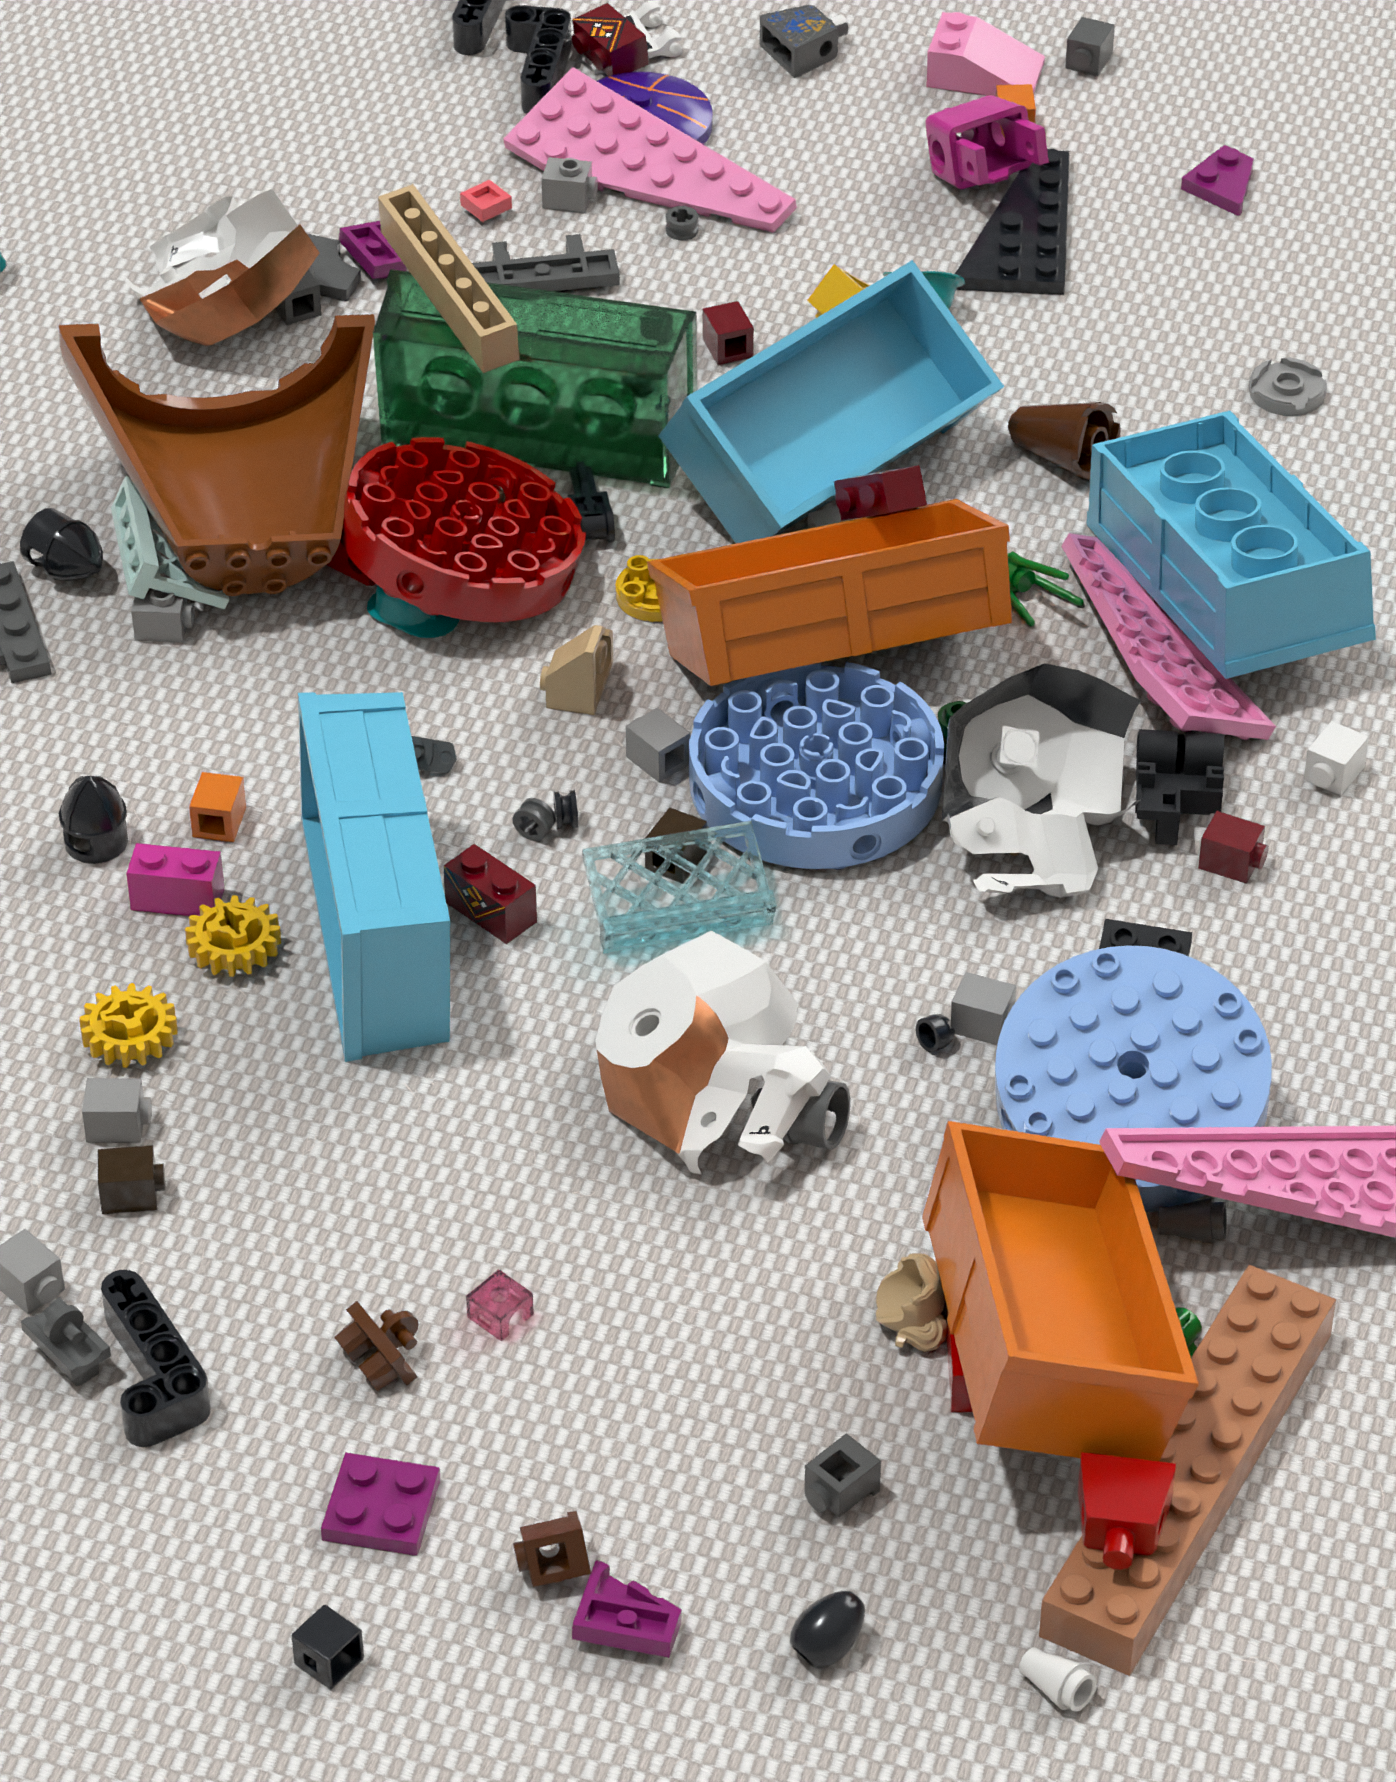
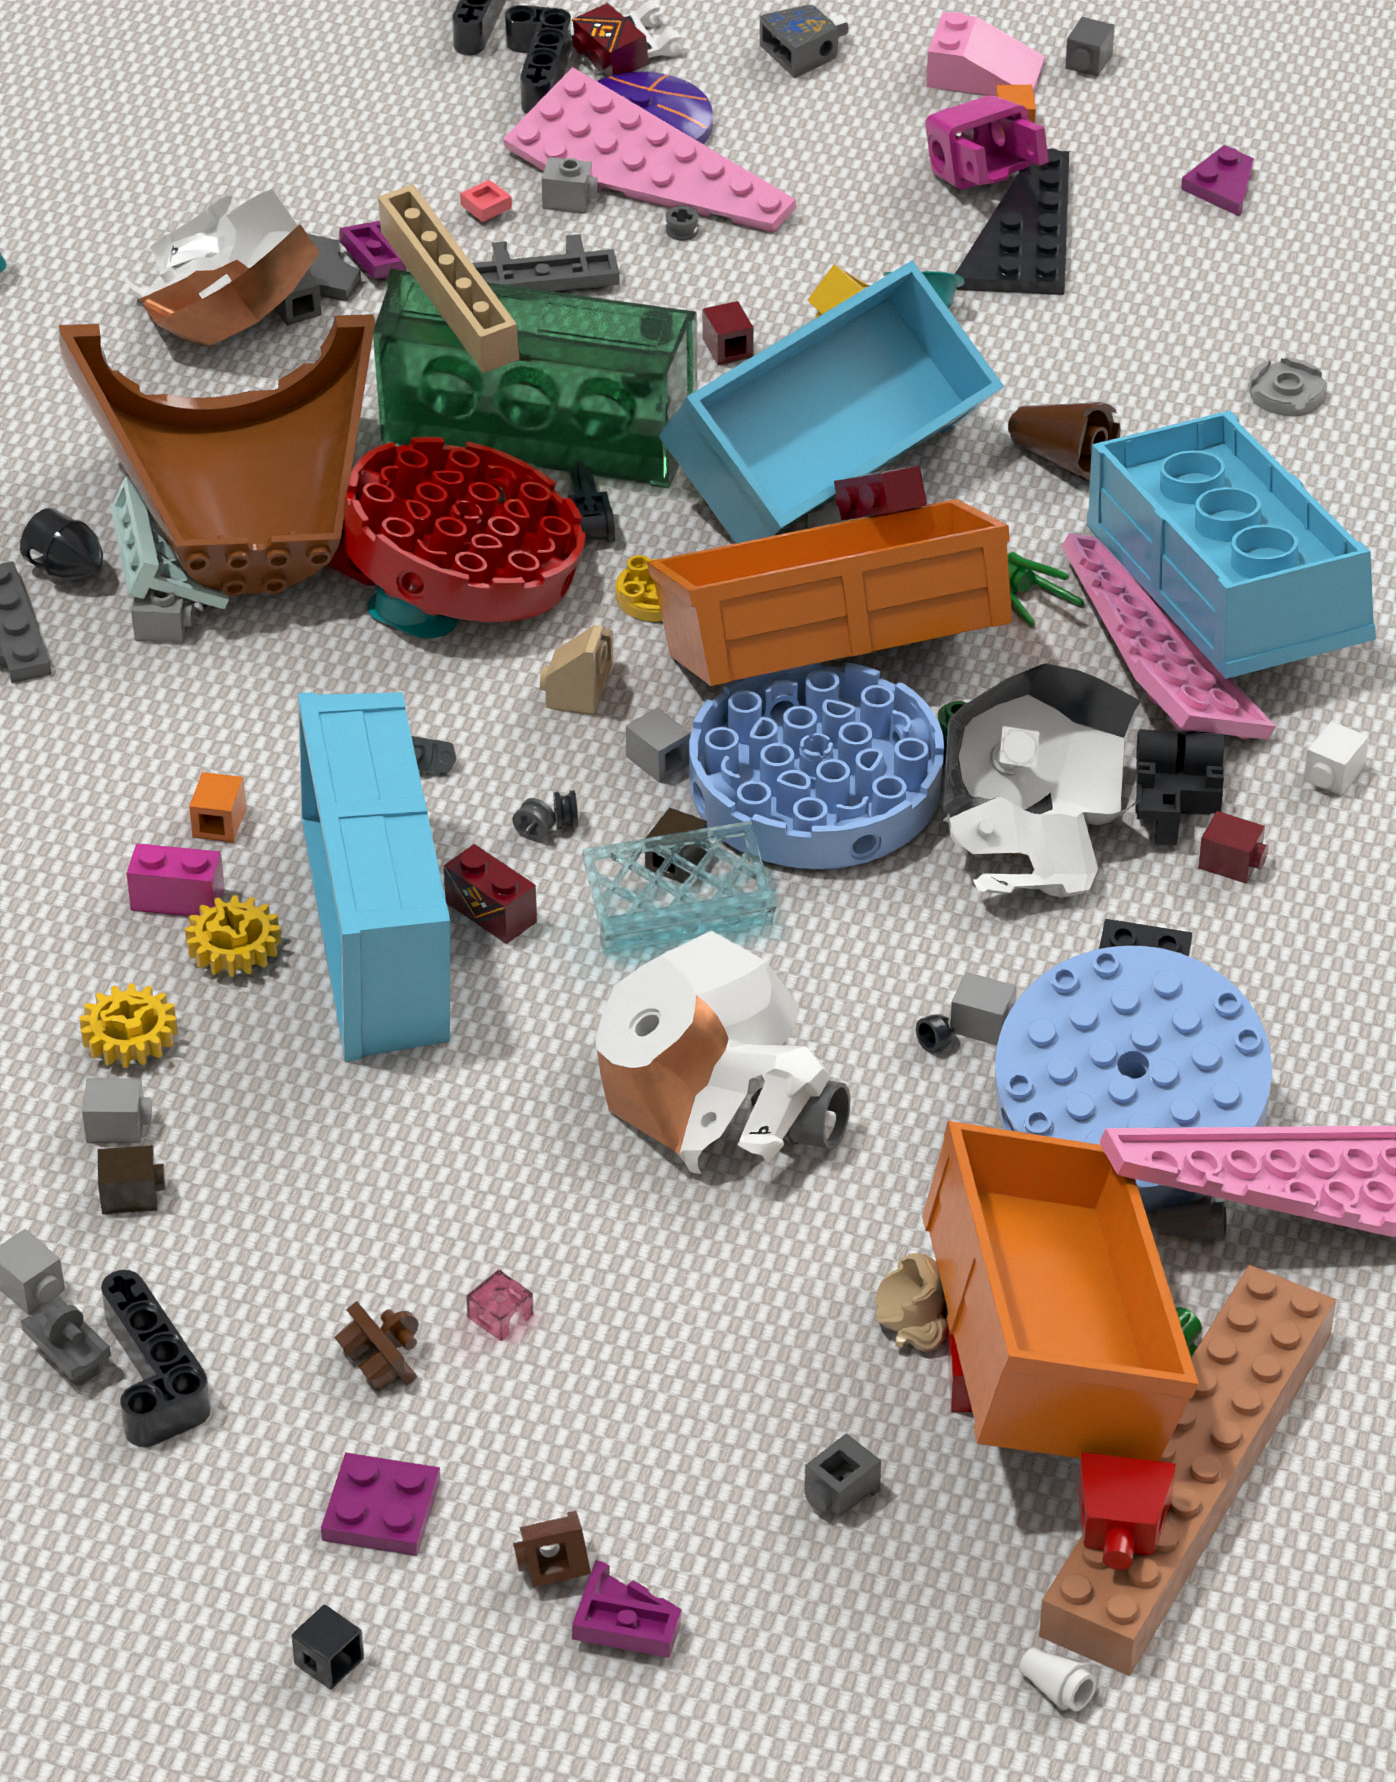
black helmet [58,776,128,864] -> none
black animal [790,1590,865,1669] -> none

